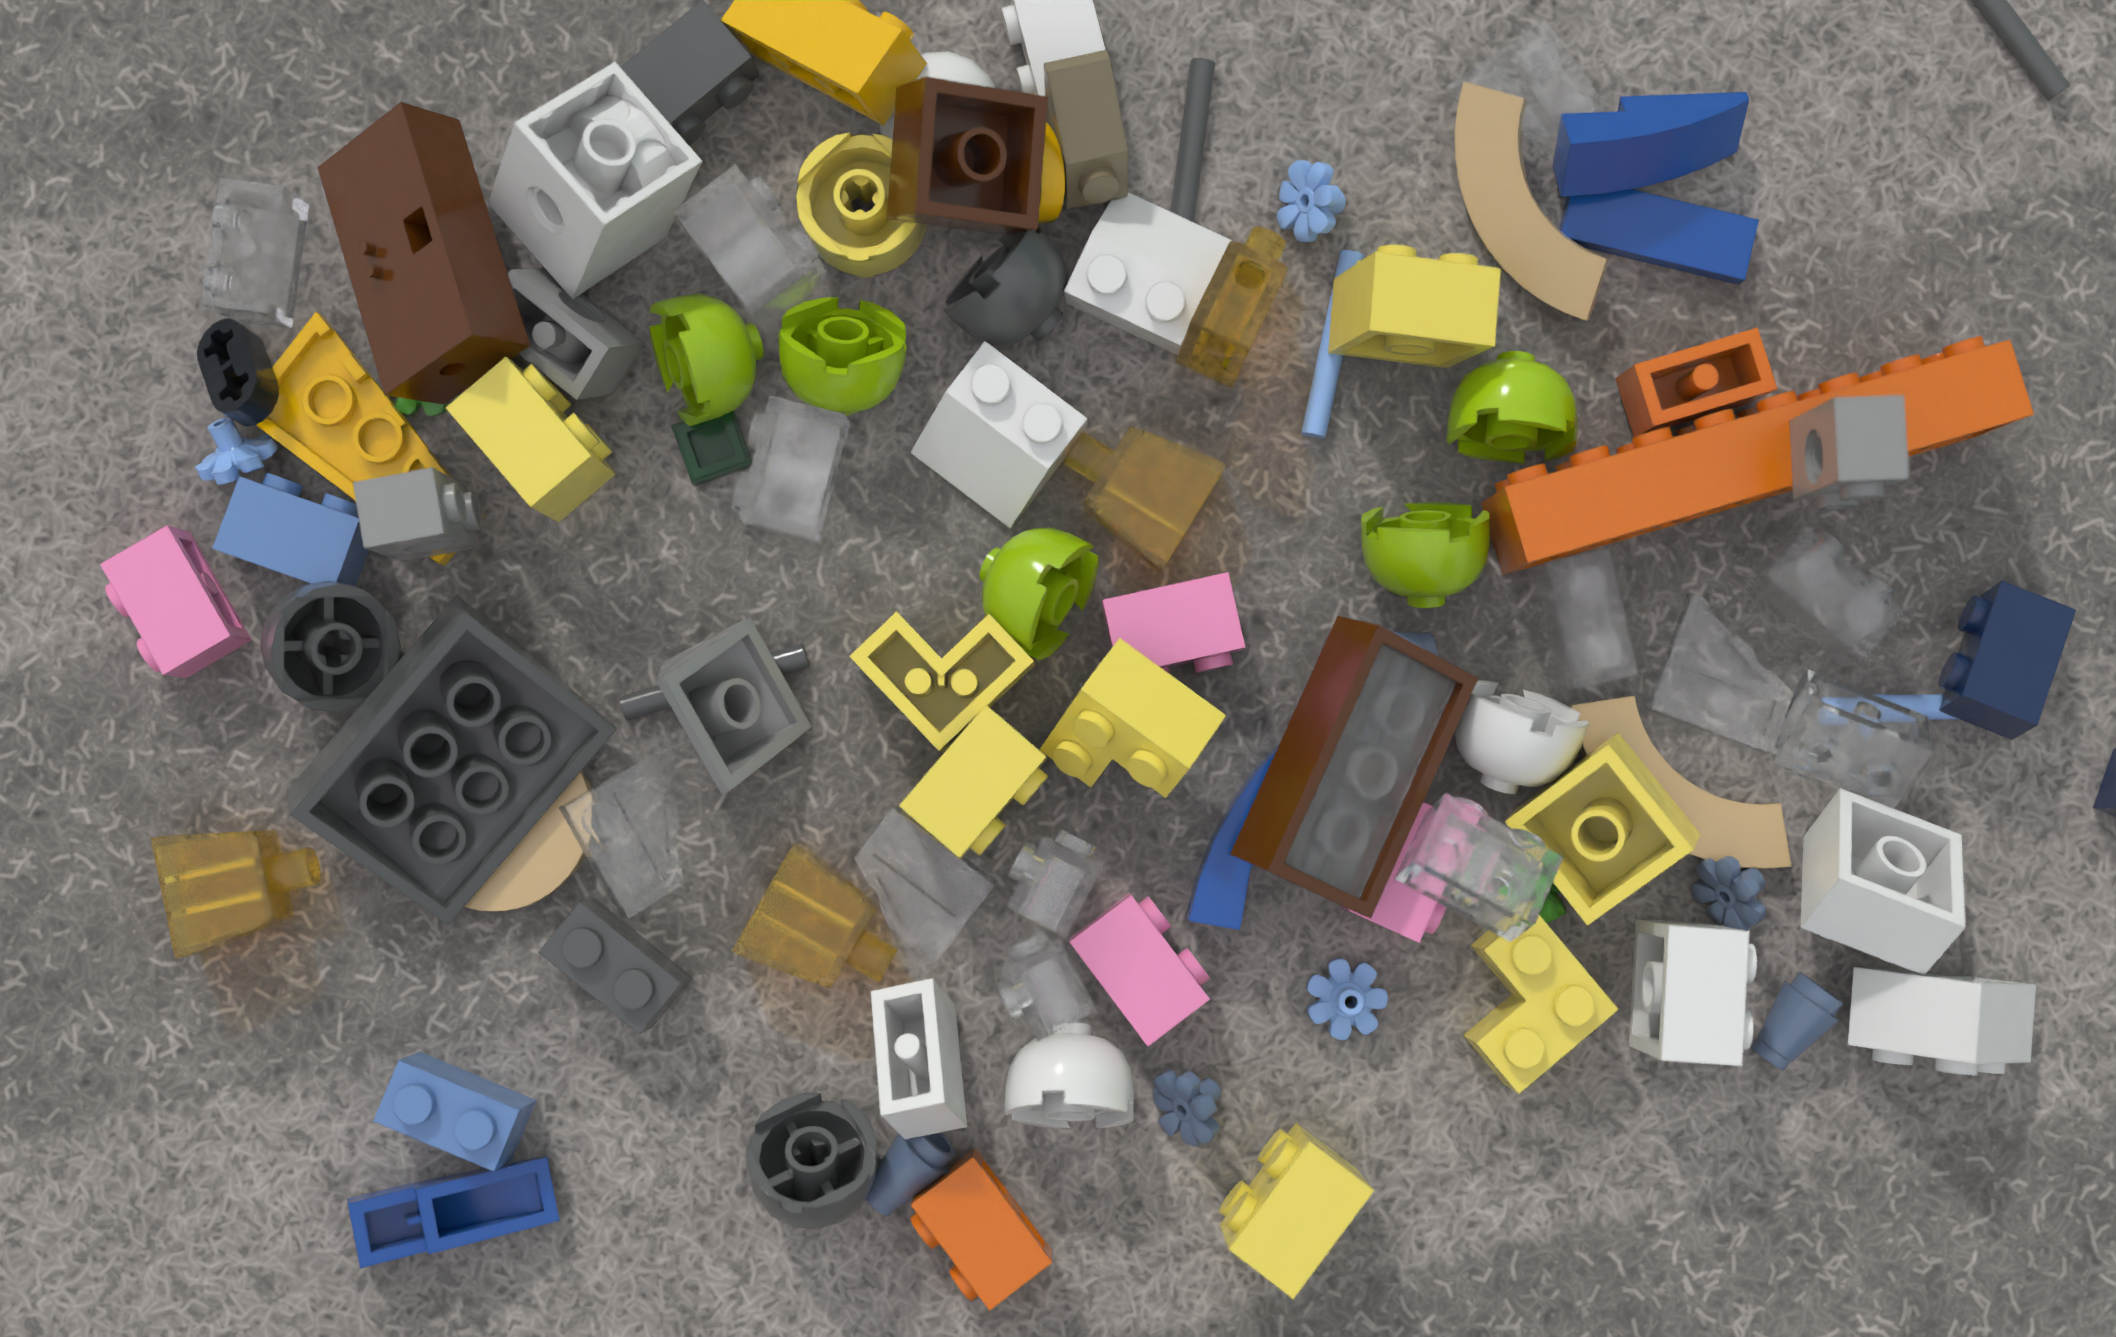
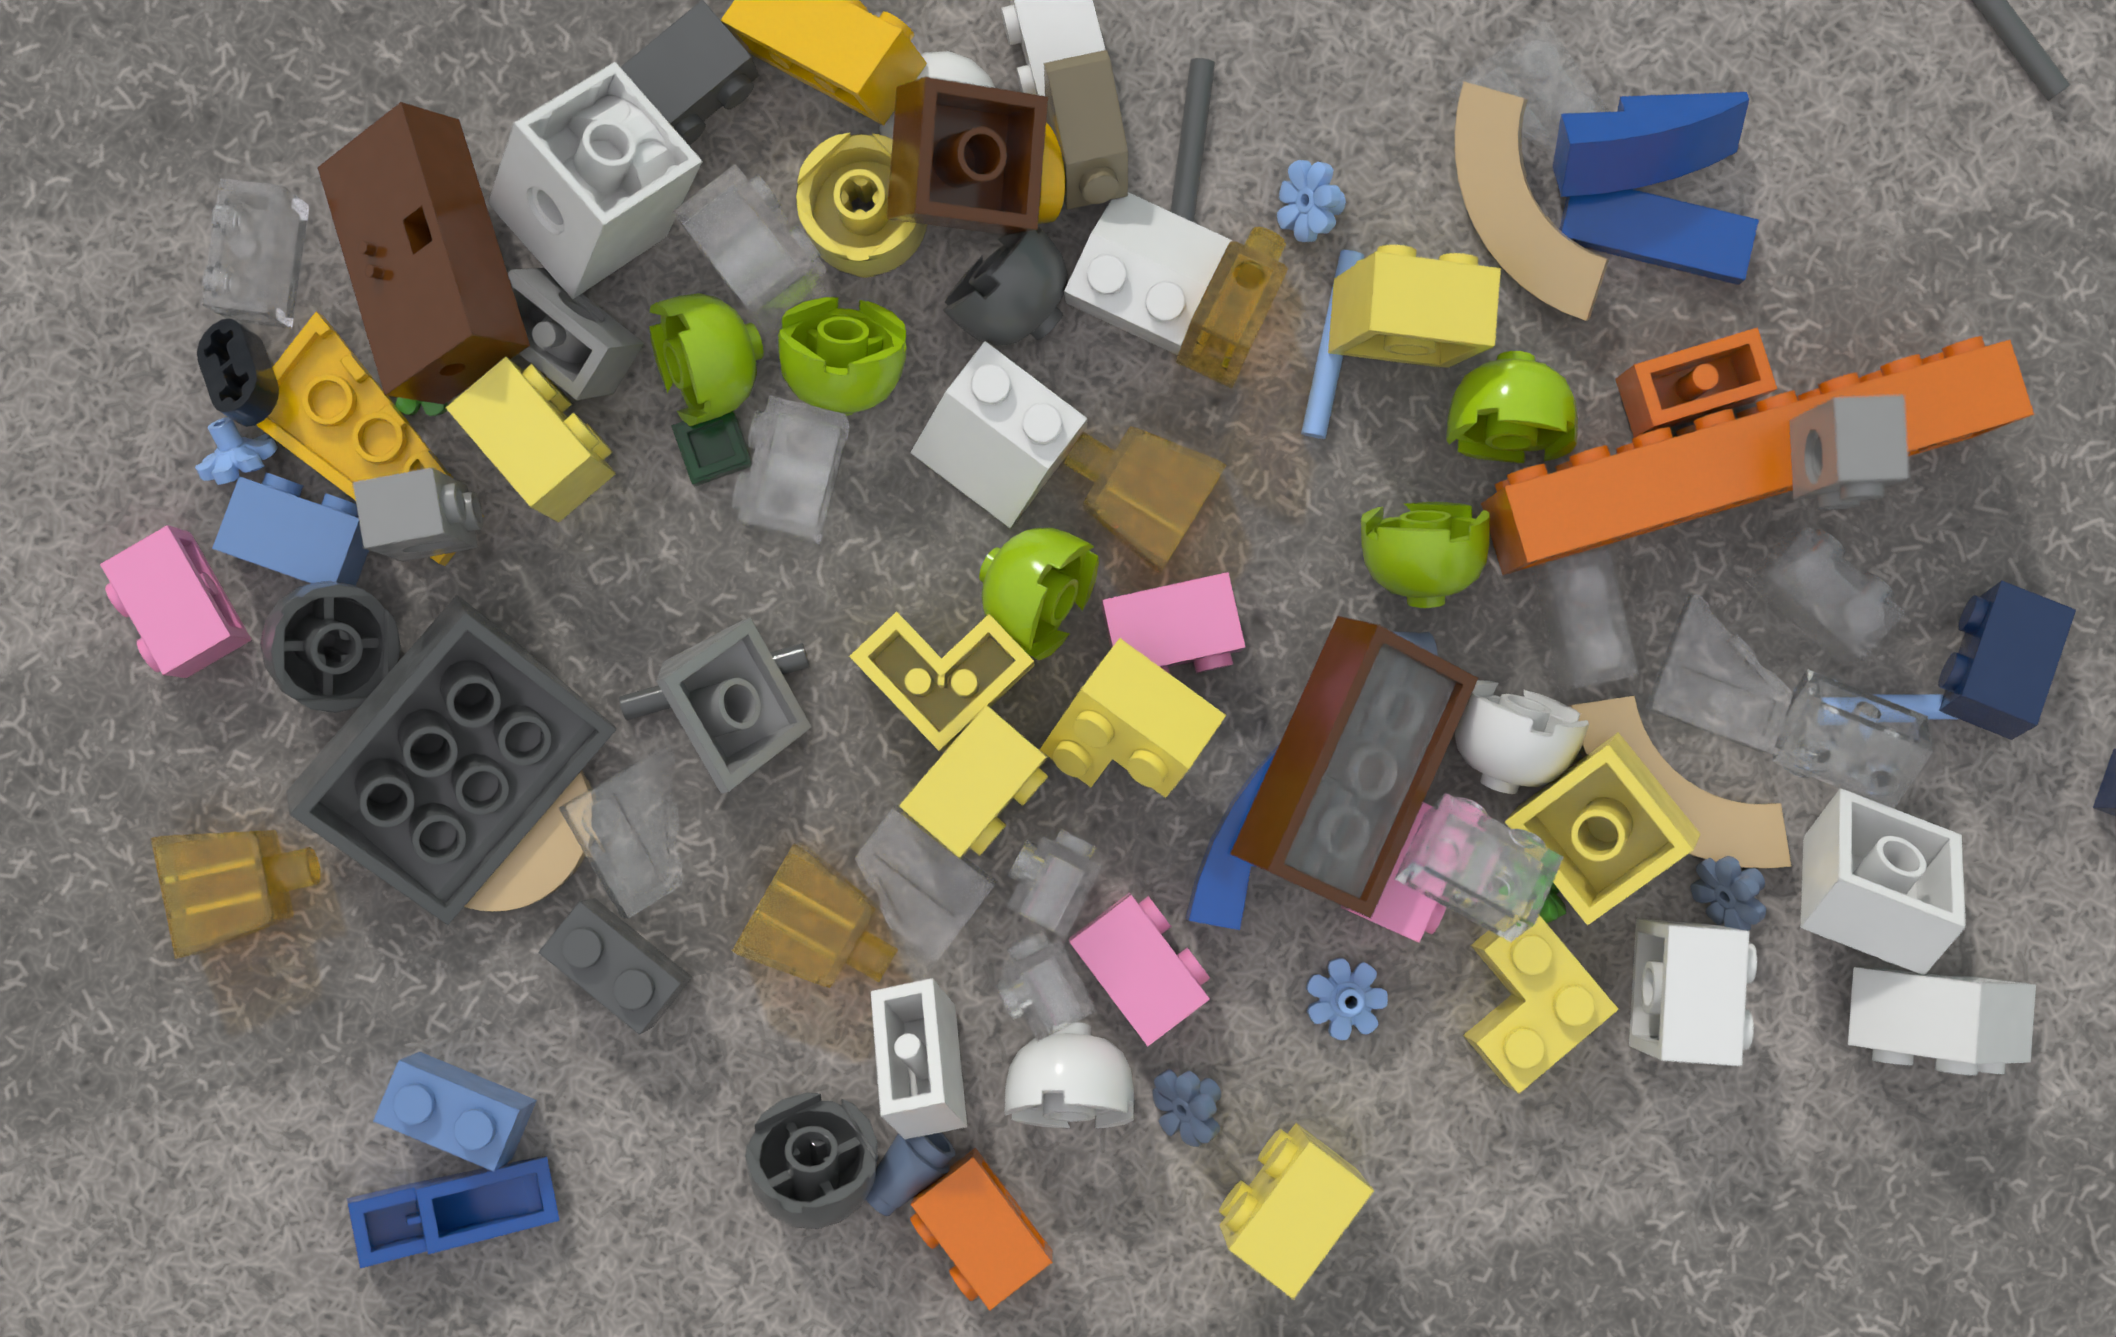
sand blue cone [1751,972,1844,1071] -> none

